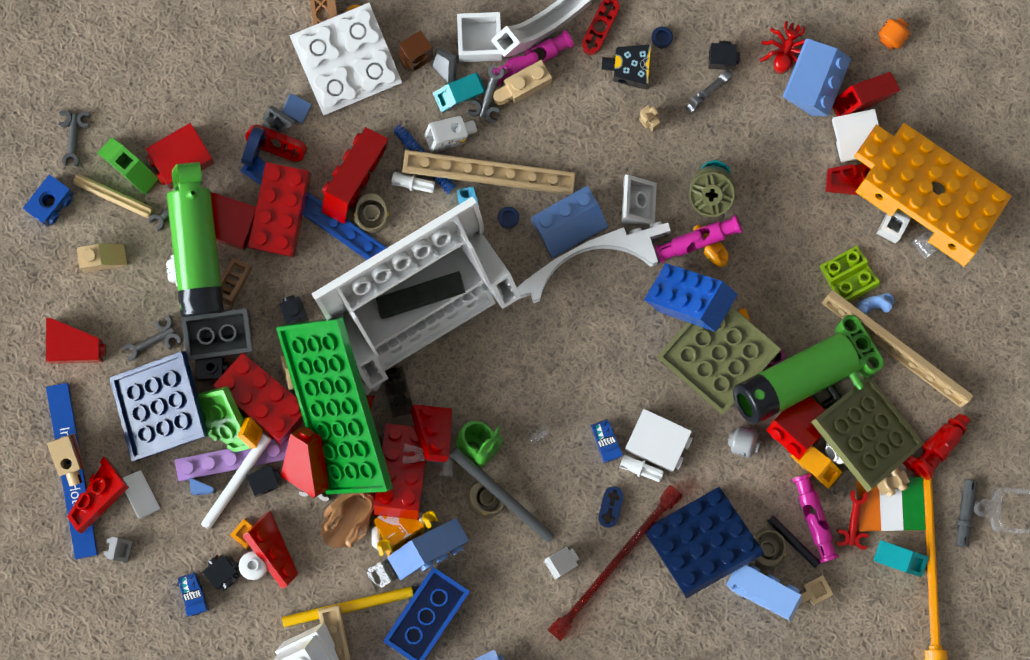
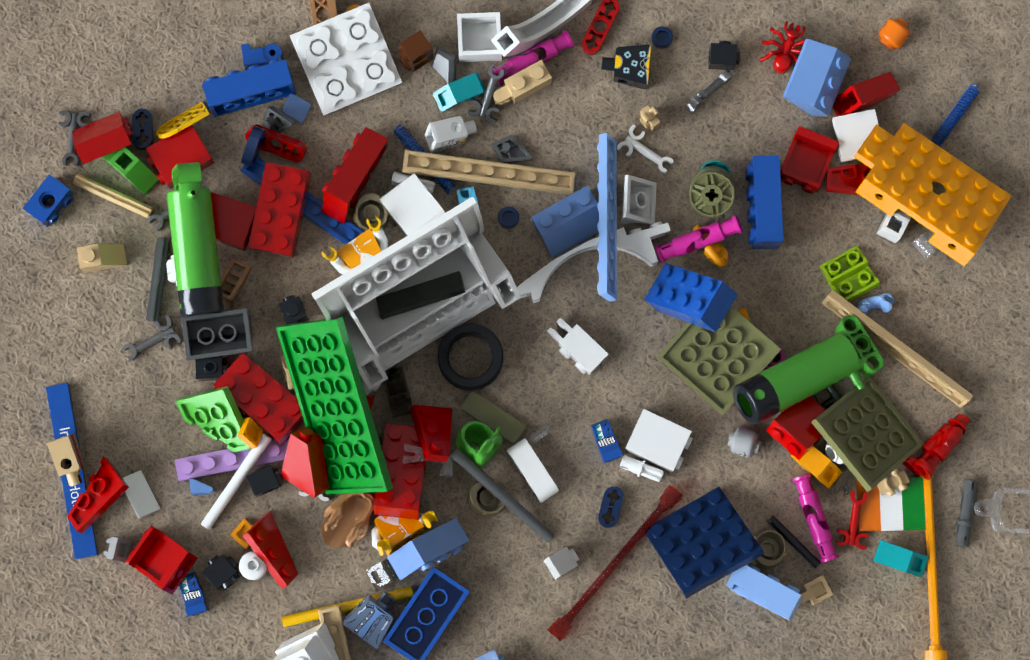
red slope [46,318,106,364] -> none
plate [109,351,209,462] -> none
none -> red brick [72,111,133,164]
none -> red panel [126,526,198,595]
none -> dark blue beam [132,108,153,150]
none -> dark grey axle [146,237,170,322]
none -> yellow window [156,102,209,139]
none -> blue brick [202,59,297,117]
none -> blue leg [241,44,283,70]
none -> torso [322,215,388,274]
none -> sand blue torso [343,591,395,649]
none -> white slope [379,173,445,236]
none -> black tyre [438,324,503,391]
none -> olive tile [460,390,527,444]
none -> dark grey piece [492,135,533,163]
none -> white beam [507,438,559,503]
none -> white hinge [547,318,608,375]
none -> light blue plate [597,133,617,302]
none -> white bar [617,125,674,174]
none -> blue brick [745,155,784,250]
none -> red panel [780,126,839,194]
none -> blue piece [931,84,980,147]

